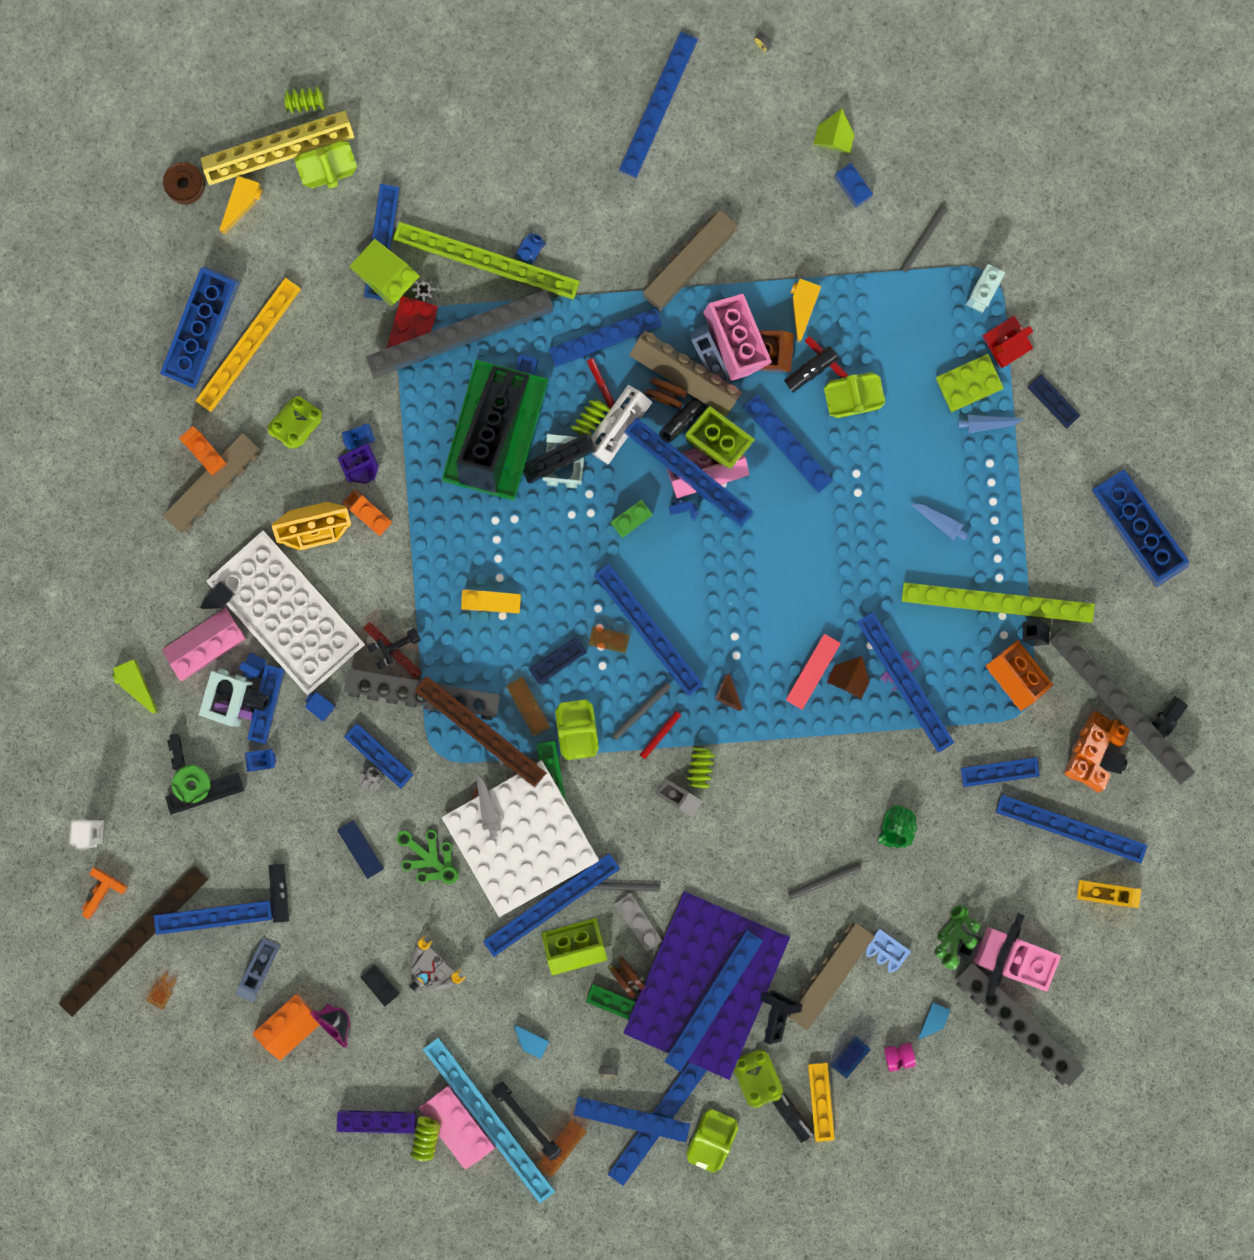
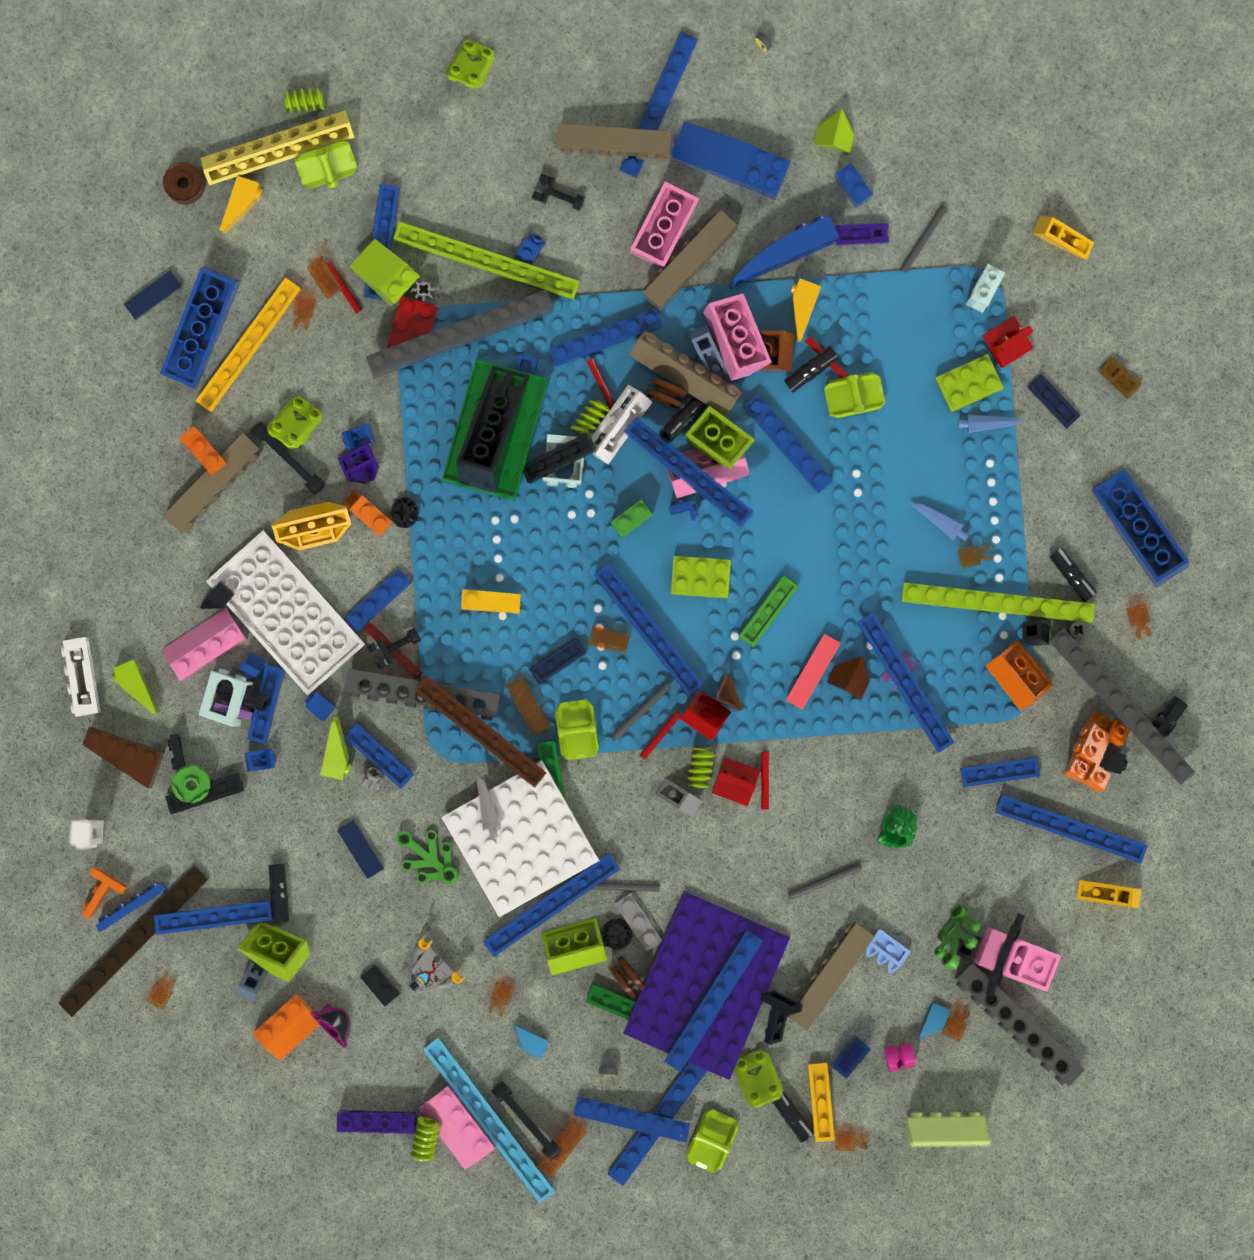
none -> white brick [61,637,101,717]
none -> reddish brown wedge [82,727,165,789]
none -> blue plate [95,882,167,932]
none -> dark blue tile [124,271,182,320]
none -> lime slope [238,921,310,982]
none -> black piece [250,421,326,495]
none -> clear orange plate [293,295,316,331]
none -> clear orange plate [307,256,342,299]
none -> lime slope [320,716,351,781]
none -> red bar [325,262,362,314]
none -> blue plate [343,568,412,634]
none -> black gear [390,497,418,528]
none -> lime shield [445,40,495,89]
none -> clear orange plate [489,980,515,1017]
none -> black bar [531,173,585,211]
none -> dark tan brick [556,123,674,161]
none -> black gear [602,919,632,950]
none -> bright pink slope [630,181,699,267]
none -> lime plate [671,556,731,599]
none -> blue slope [672,122,791,200]
none -> red bracket [680,690,731,741]
none -> red bracket [712,757,761,807]
none -> blue slope [729,215,839,289]
none -> bright green tile [738,575,799,648]
none -> red bar [761,752,769,810]
none -> dark purple plate [835,223,889,246]
none -> clear orange plate [835,1131,868,1151]
none -> yellowish green slope [906,1111,990,1146]
none -> clear orange plate [941,1005,970,1042]
none -> clear orange plate [957,546,993,569]
none -> yellow slope [1032,216,1094,260]
none -> black axle [1049,547,1097,602]
none -> dark grey bush [1068,621,1087,639]
none -> pearl gold slope [1099,357,1141,399]
none -> clear orange plate [1126,603,1151,639]

